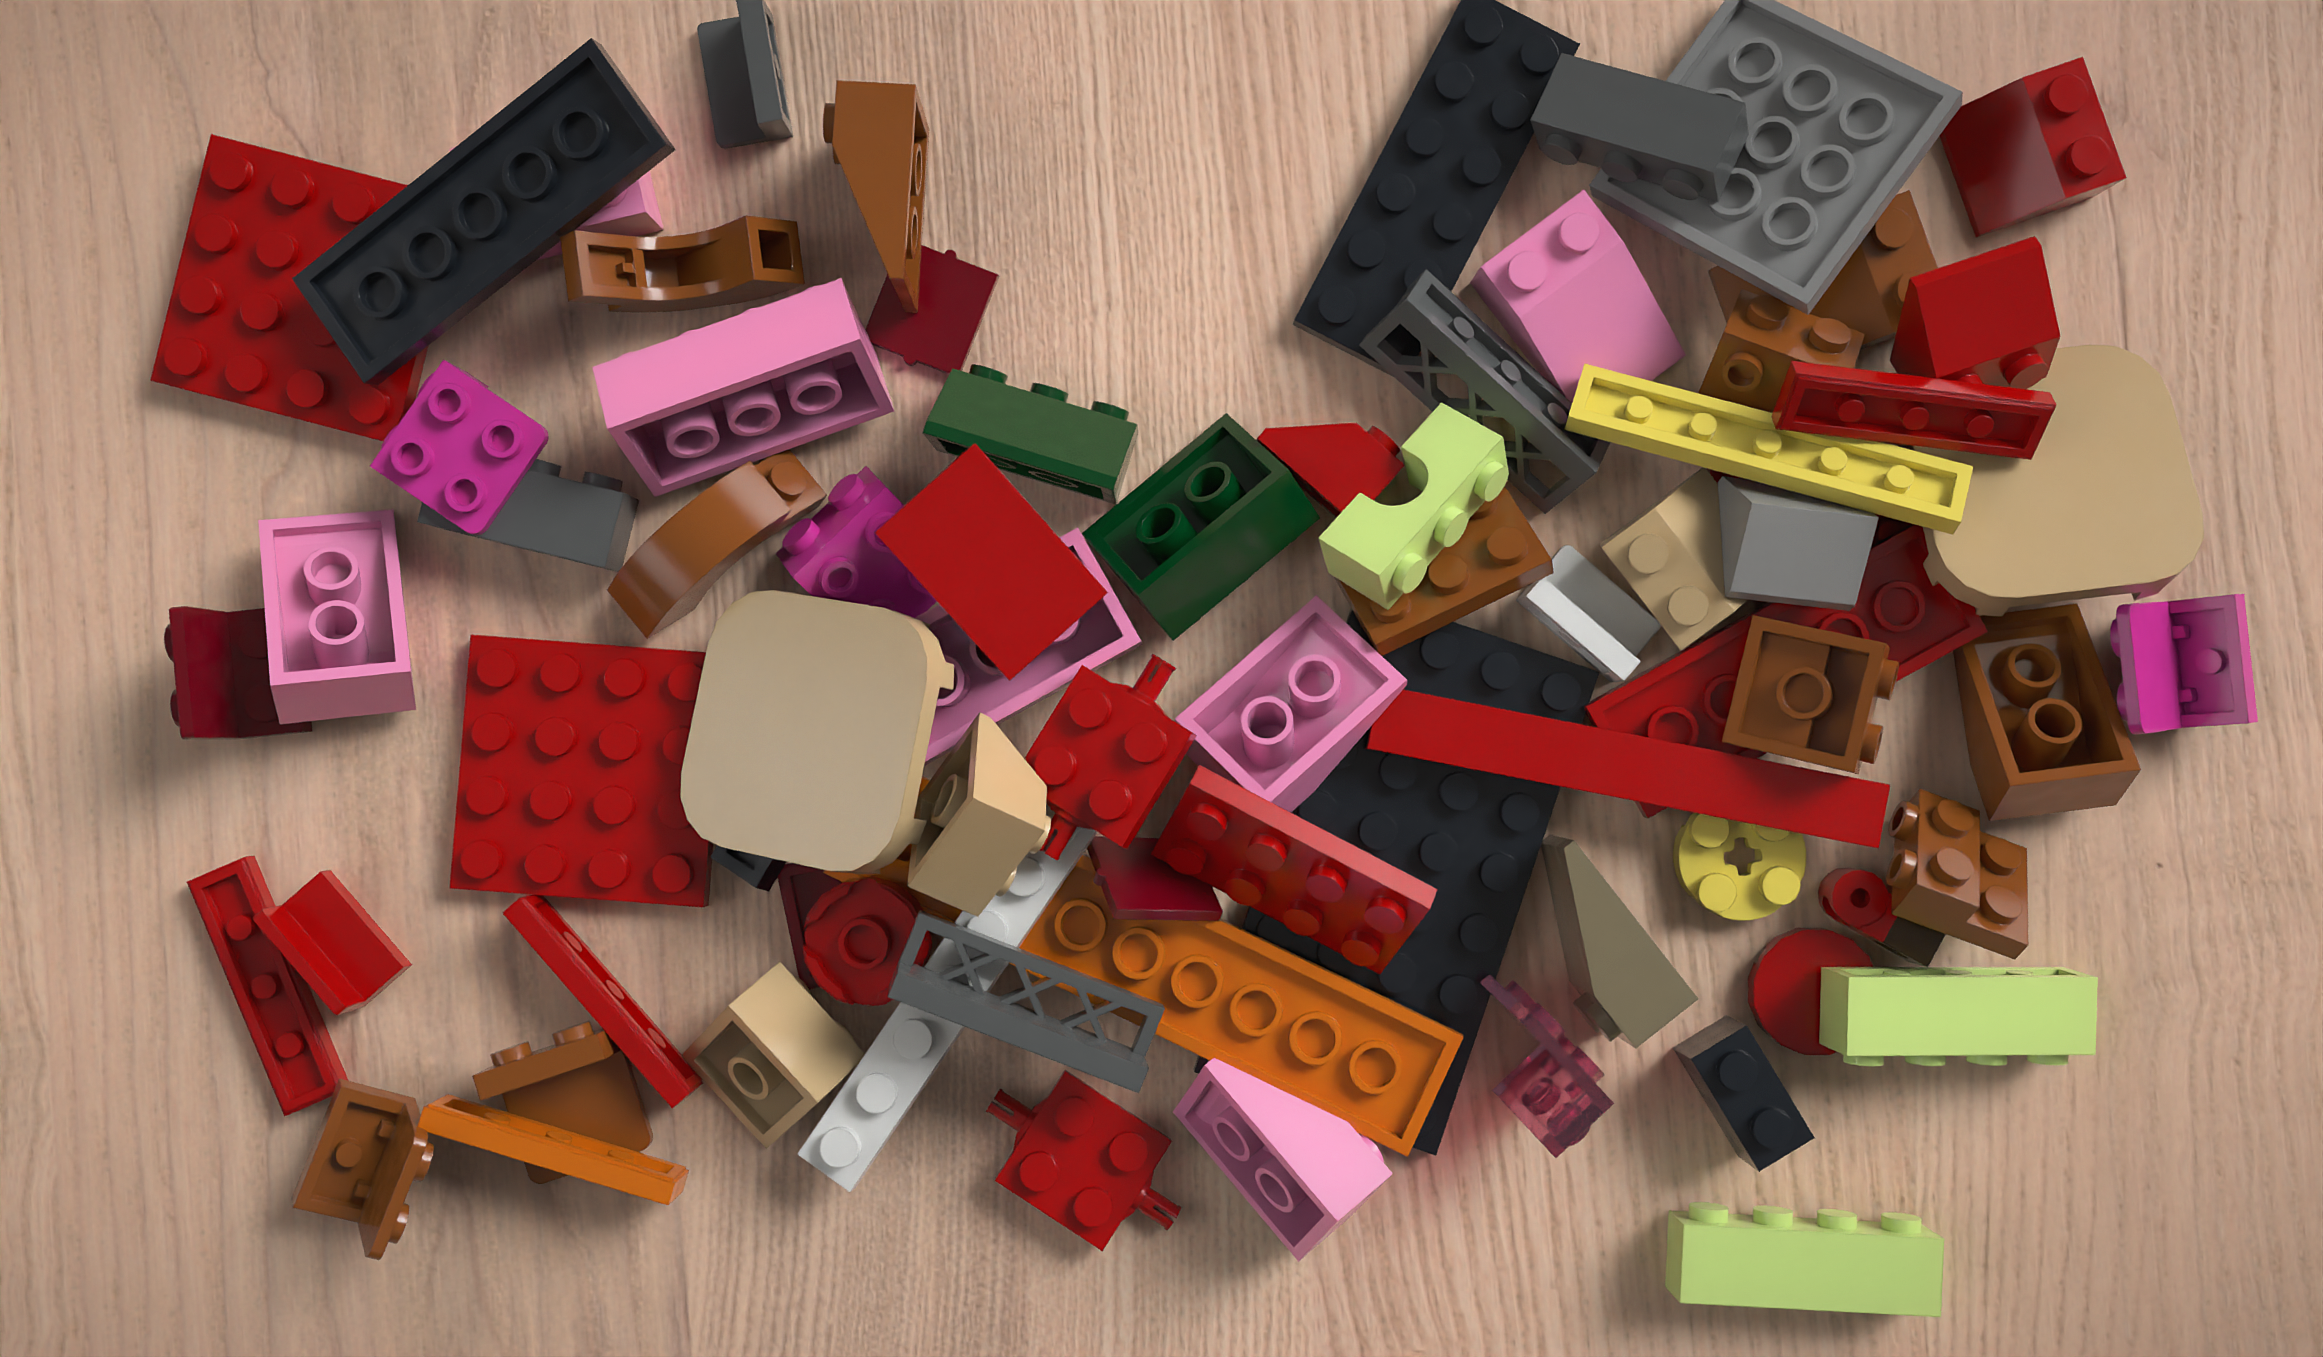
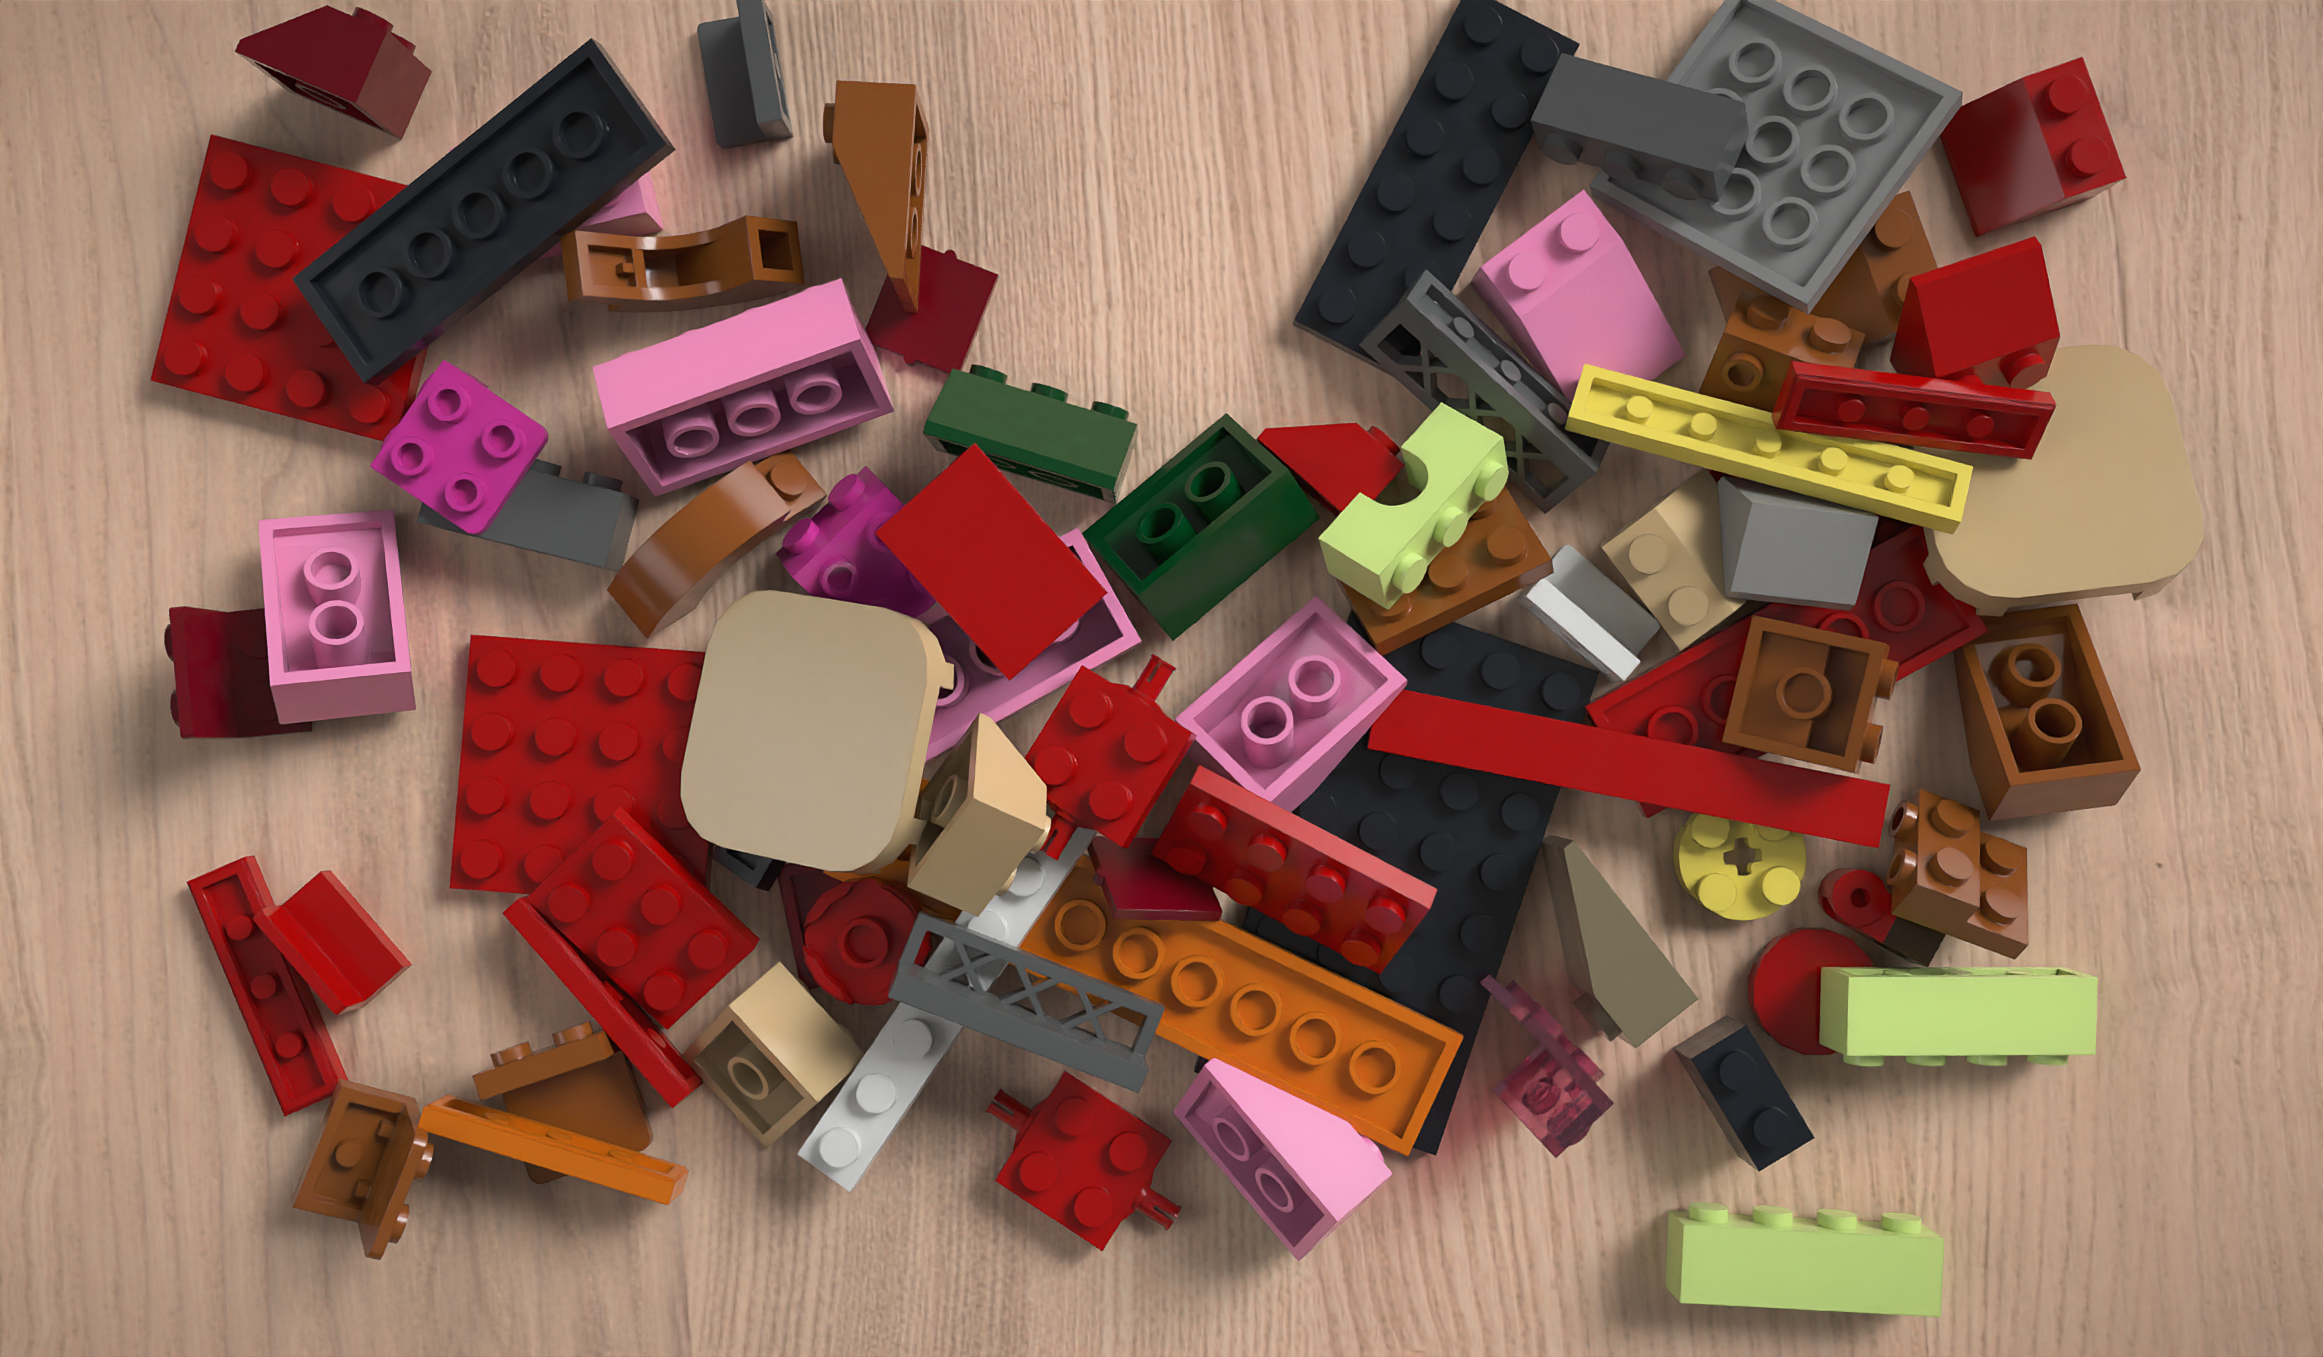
dark pink bracket [2110,594,2258,735] -> none
none -> dark red slope [235,5,432,140]
none -> red plate [526,807,760,1030]

